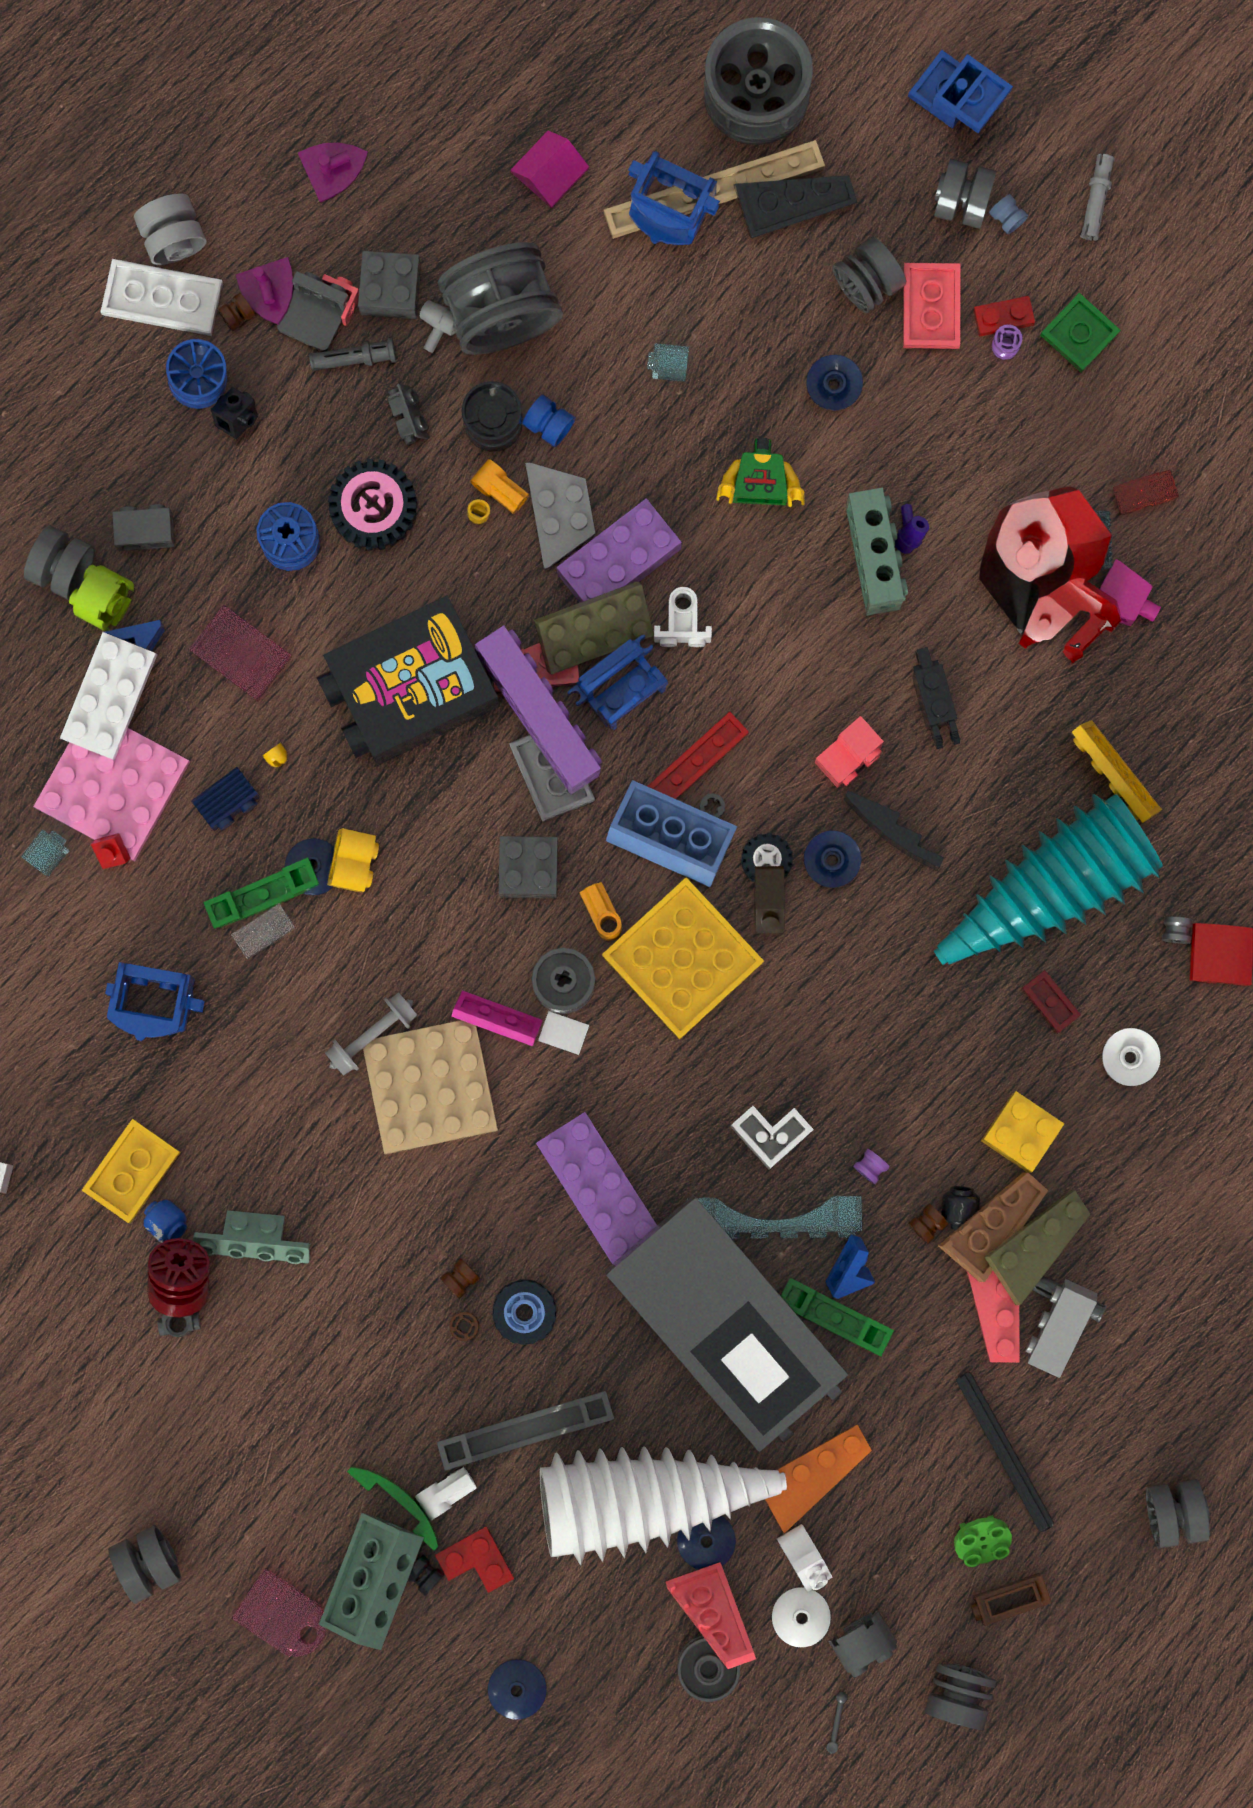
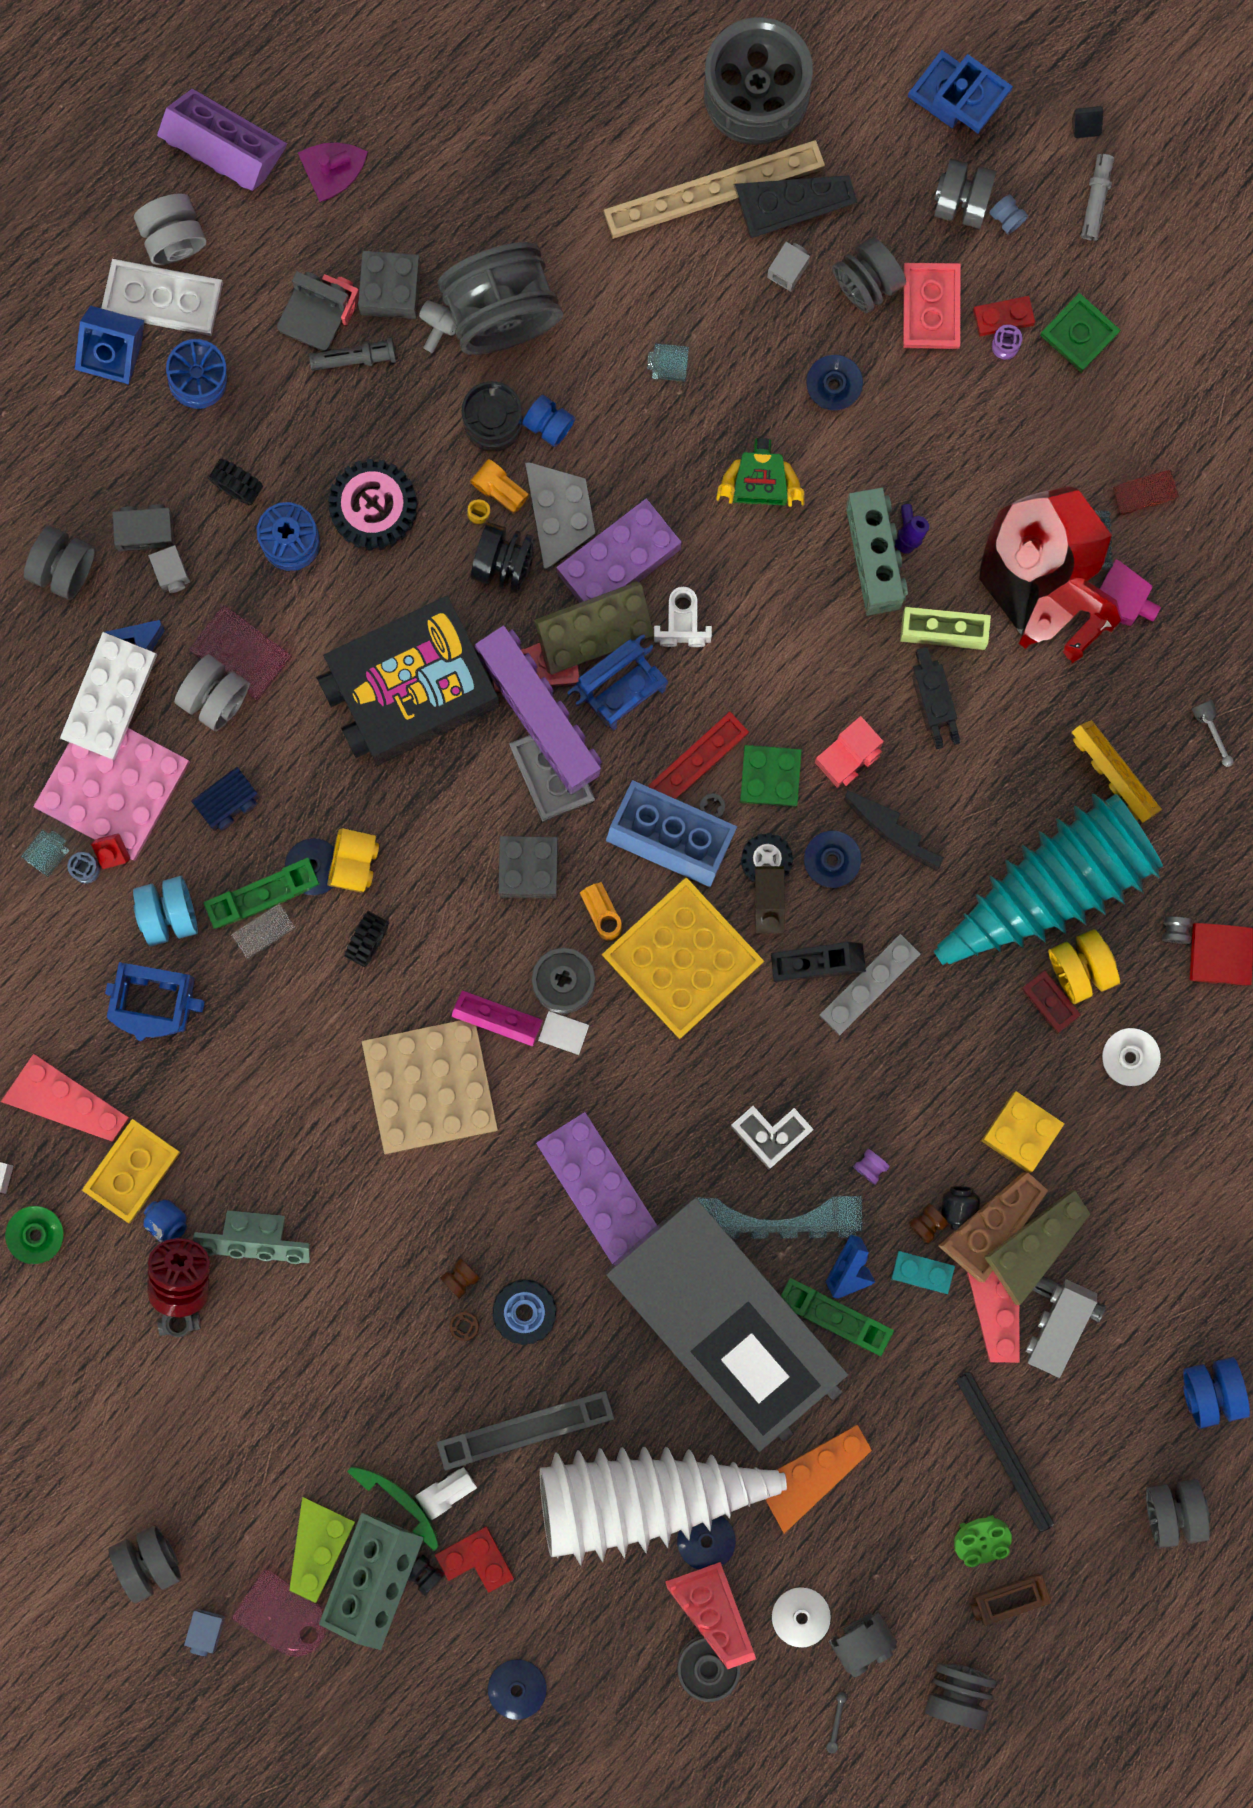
lime brick [69,565,134,632] -> none
black brick [211,387,258,439] -> none
reddish brown wheel [217,292,256,331] -> none
magenta shield [236,257,294,325] -> none
yellow hinge [262,743,288,767] -> none
light grey piece [325,993,417,1076] -> none
dark grey hinge [387,383,429,445] -> none
dark pink slope [510,130,589,208] -> none
blue animal [628,151,720,245] -> none
white pin [777,1524,833,1592] -> none
none -> coral wing [1,1054,130,1142]
none -> green dish [5,1206,64,1264]
none -> sand blue wheel [67,852,100,884]
none -> blue slope [75,306,144,384]
none -> medium azure wheel [133,876,198,947]
none -> light grey brick [148,545,190,593]
none -> medium lavender slope [157,89,287,191]
none -> light grey wheel [174,654,250,732]
none -> sand blue brick [184,1608,226,1656]
none -> black tyre [208,458,263,505]
none -> lime wing [289,1497,355,1603]
none -> black tyre [344,911,389,967]
none -> black wheel [471,522,535,593]
none -> green plate [740,745,802,807]
none -> light grey brick [767,242,810,292]
none -> black slope [771,942,866,982]
none -> light grey plate [819,934,920,1036]
none -> teal plate [891,1251,955,1294]
none -> yellowish green brick [900,607,991,650]
none -> yellow wheel [1048,929,1120,1004]
none -> black slope [1072,106,1103,138]
none -> blue wheel [1183,1357,1250,1429]
none -> hinge [1191,700,1233,767]

